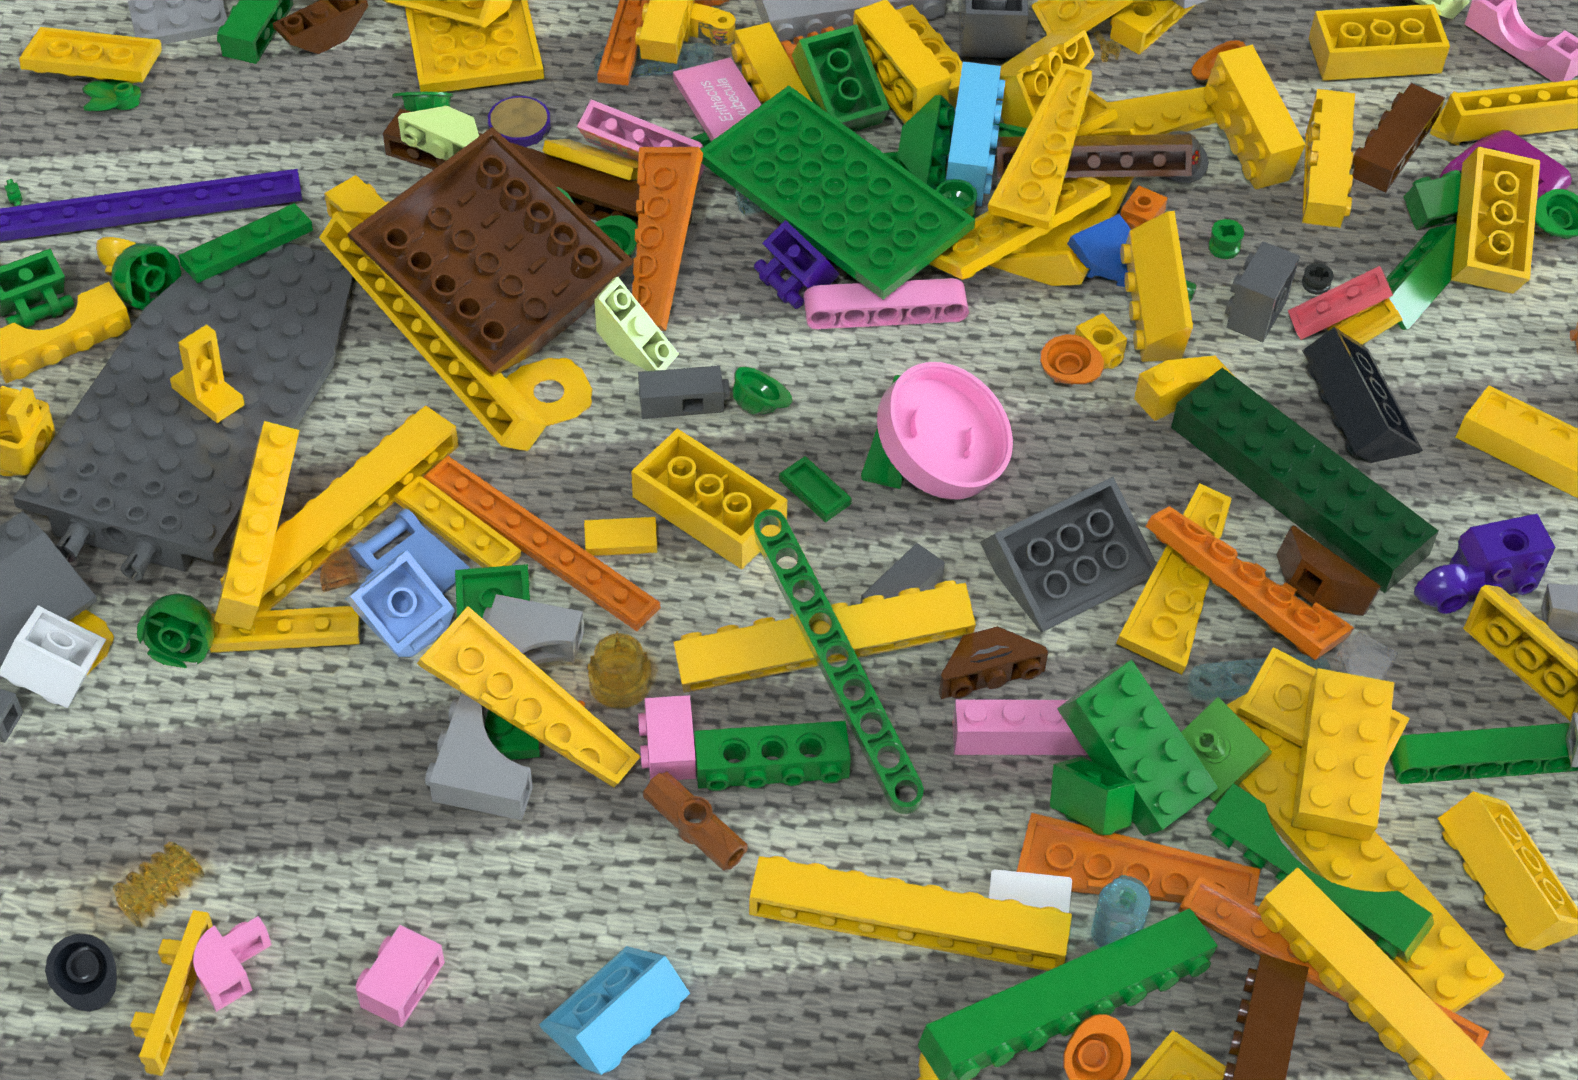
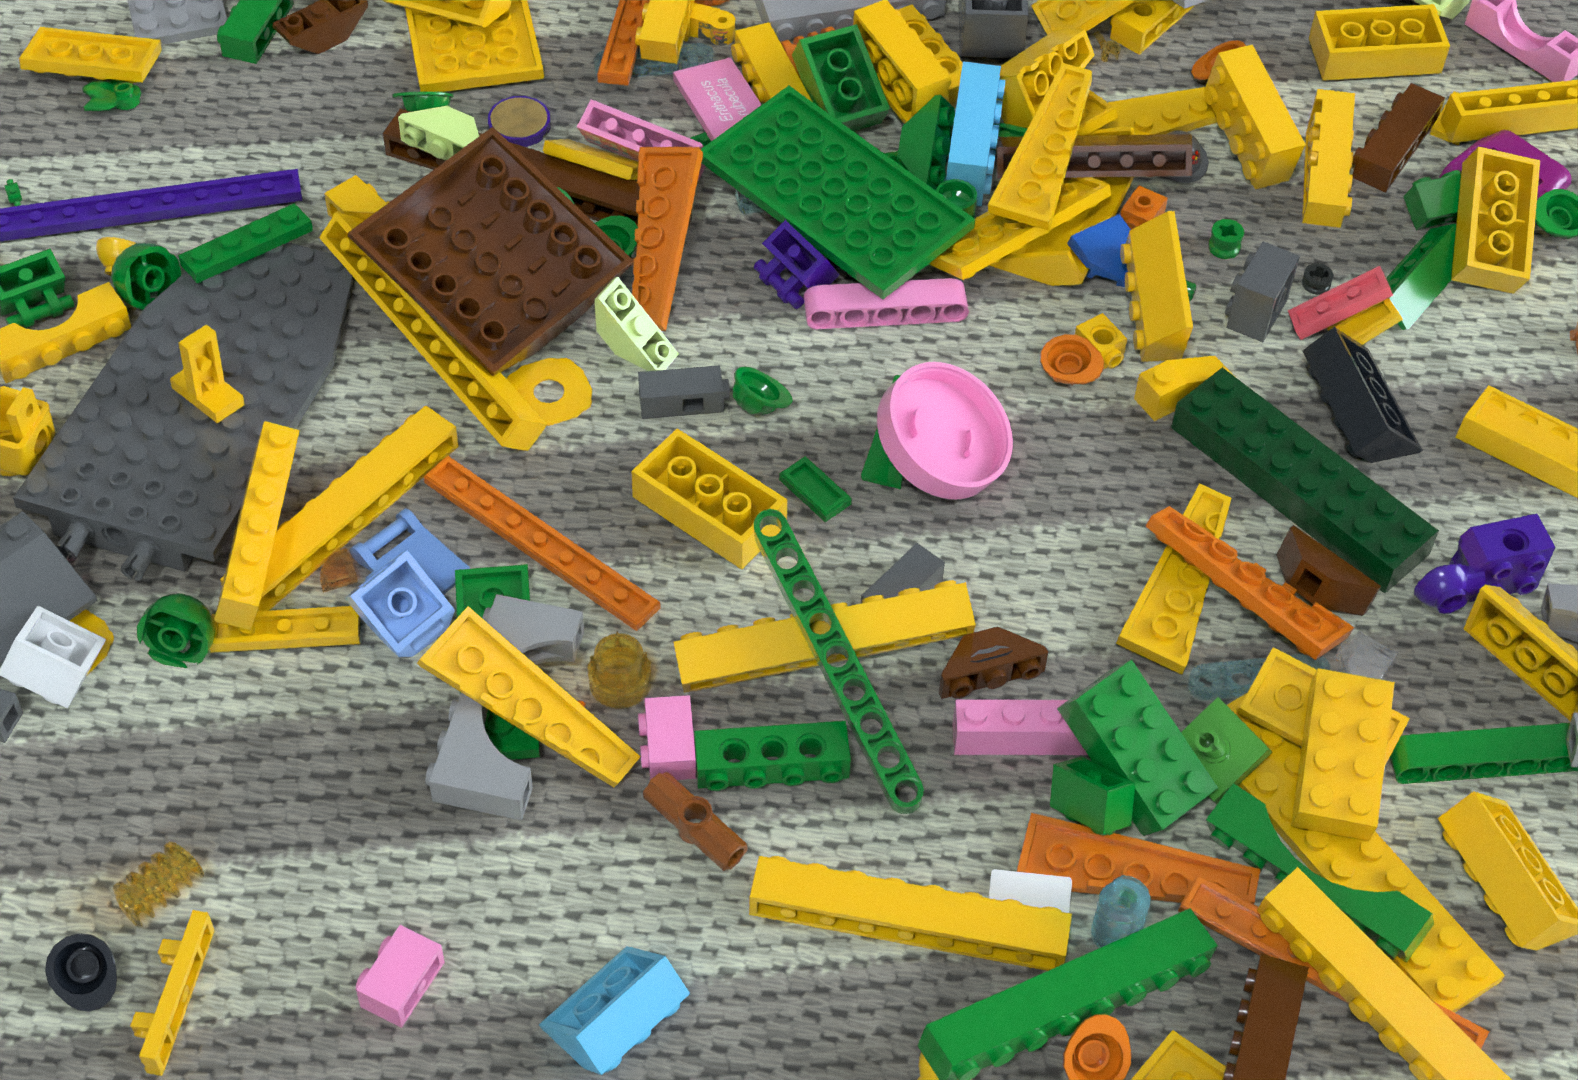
bright pink brick [193,916,272,1012] -> none
yellow tile [394,475,522,568] -> none
yellow tile [584,517,657,556] -> none
dark grey slope [980,477,1157,633] -> none

